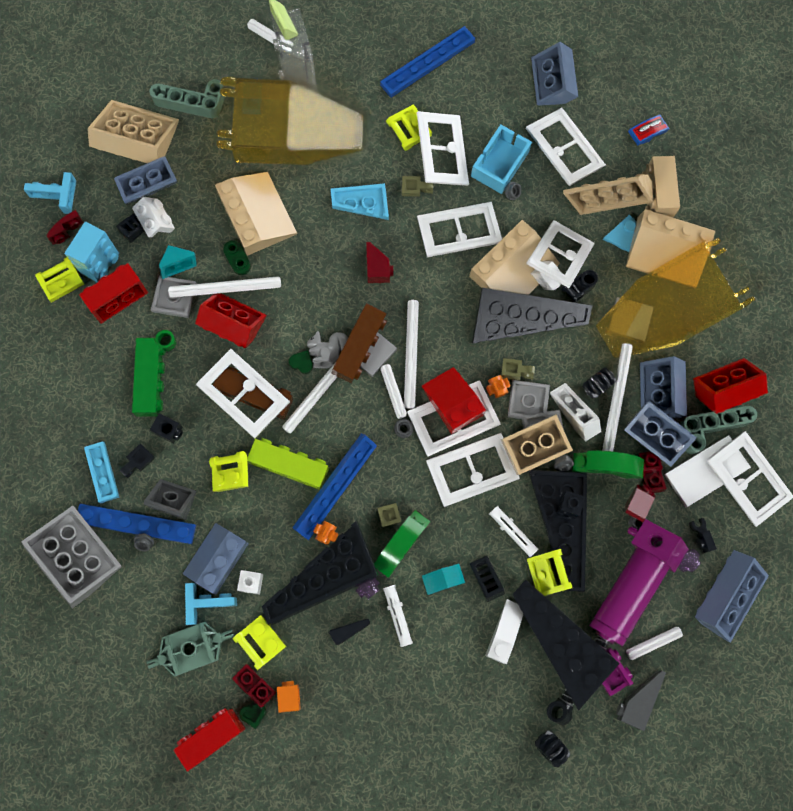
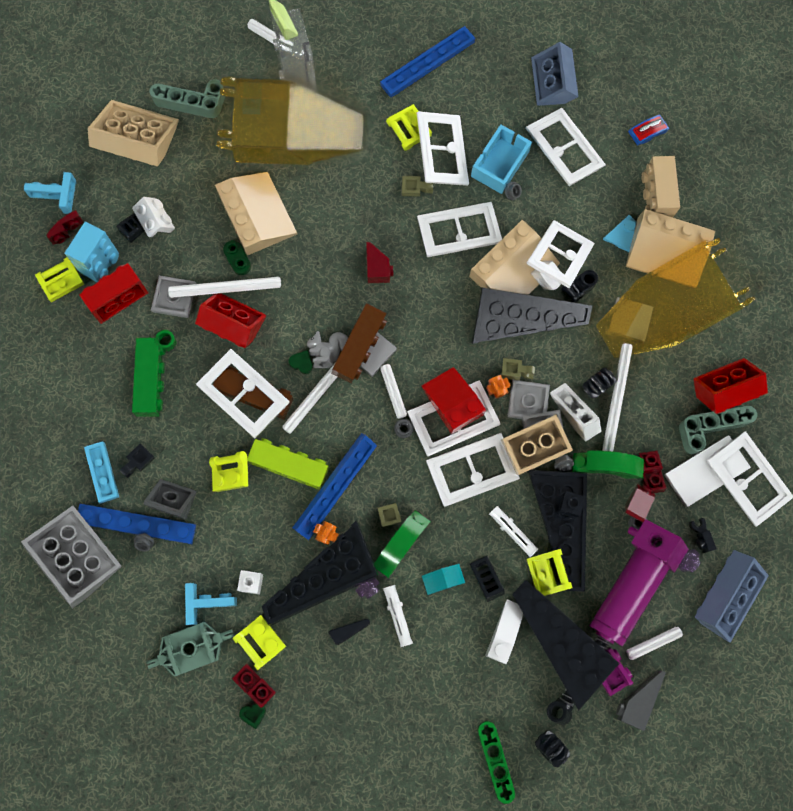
sand blue slope [114,156,178,205] -> none
black brick [150,413,183,444] -> none
teal slope [159,245,197,279] -> none
red brick [173,708,246,772] -> none
sand blue slope [183,523,249,595] -> none
orange brick [277,681,301,713] -> none
medium azure wing [331,183,389,220] -> none
white axle [404,300,419,409] -> none
tan slope [563,174,653,215] -> none
sand blue slope [624,401,697,467] -> none
sand blue slope [640,356,687,419] -> none
none -> green beam [478,721,515,804]

